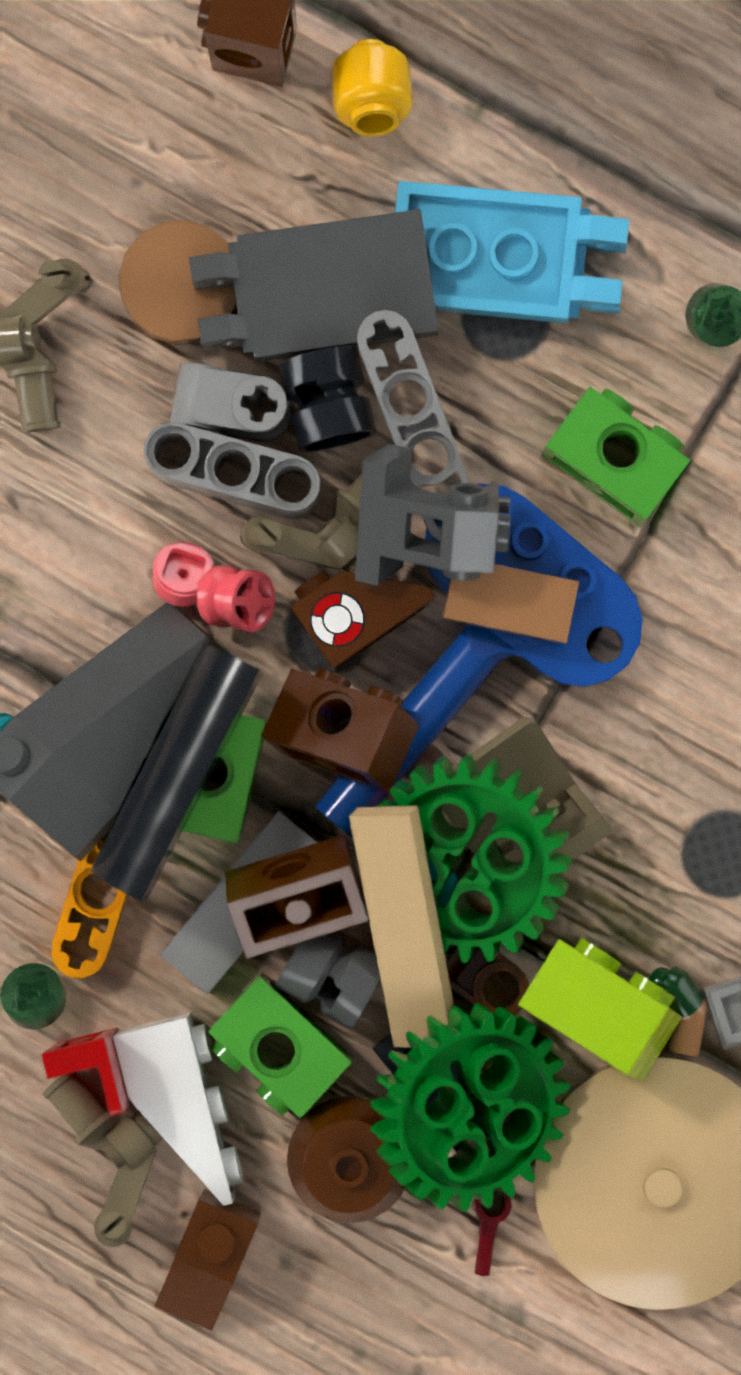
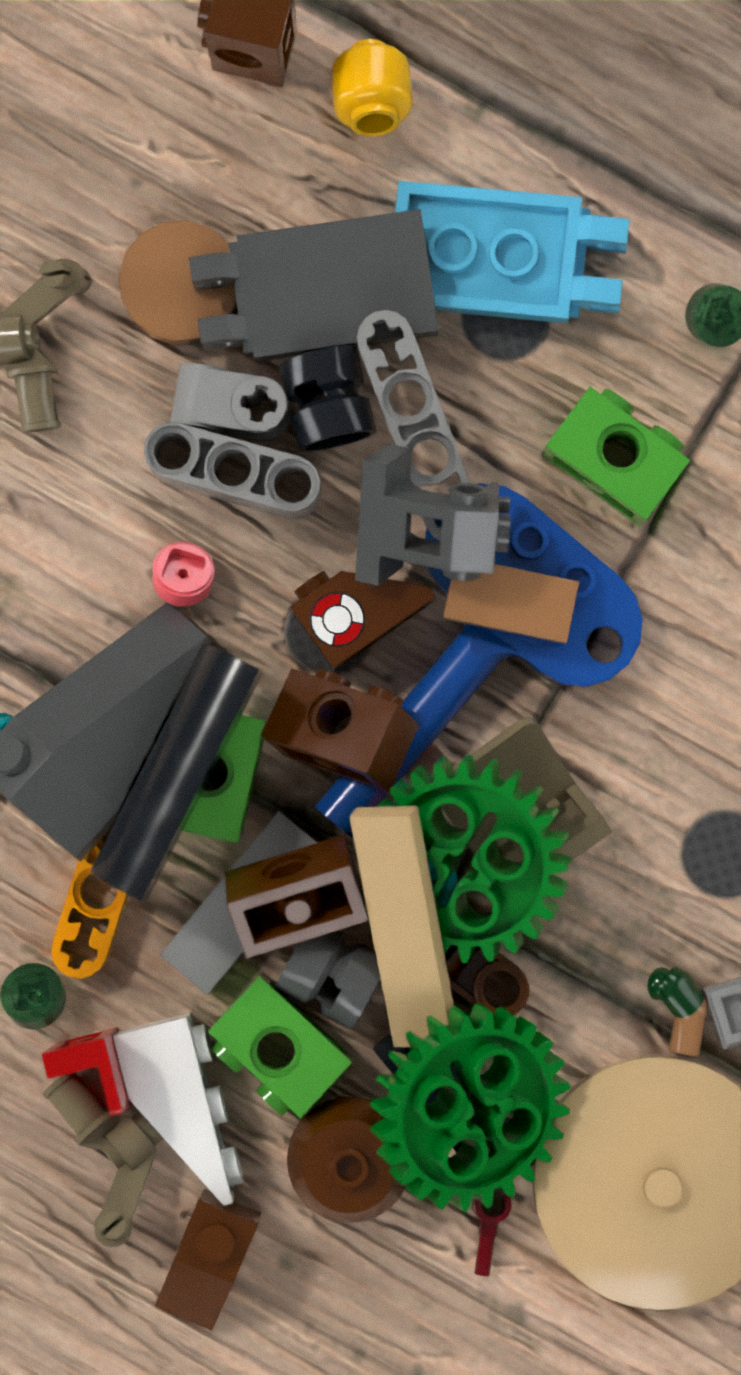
coral wheel [197,565,275,633] -> none
dark tan pin [240,474,362,573] -> none
lime brick [518,938,682,1081] -> none

